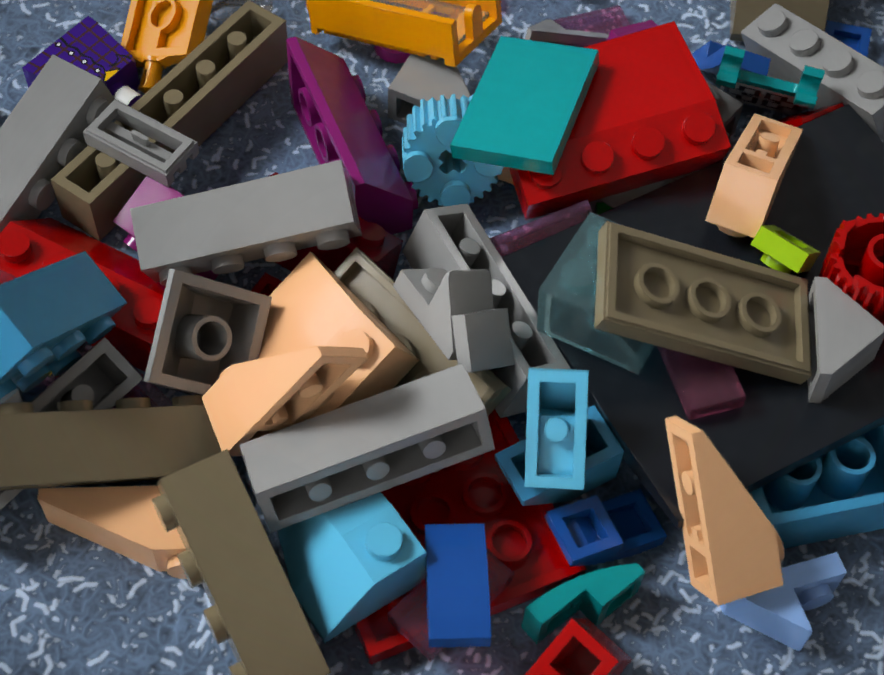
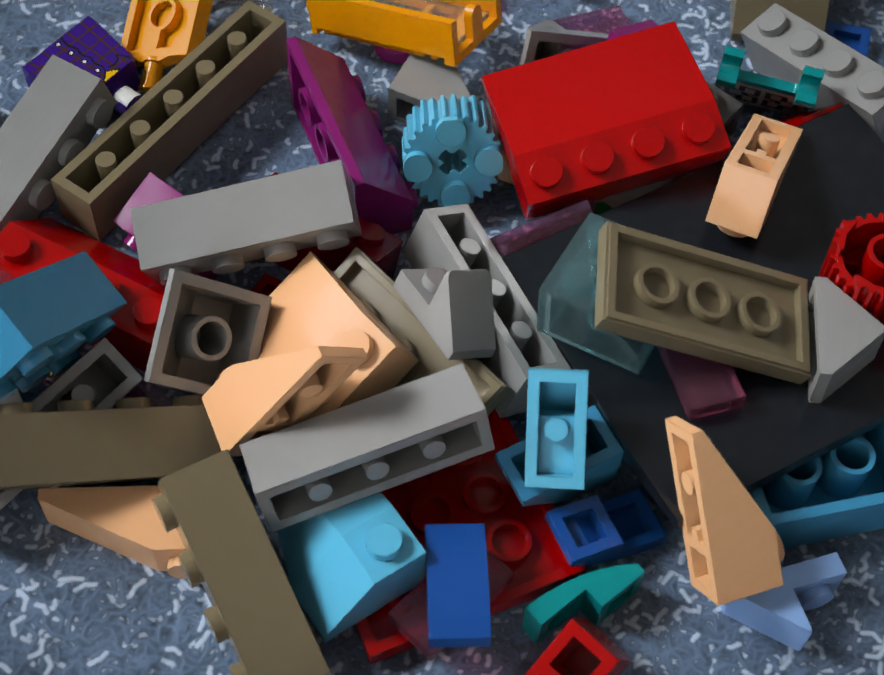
light grey tile [83,99,199,187] -> none
teal tile [450,36,599,175] -> none
light grey tile [451,308,515,373] -> none
blue slope [692,40,771,76] -> none
lime plate [750,225,821,274] -> none

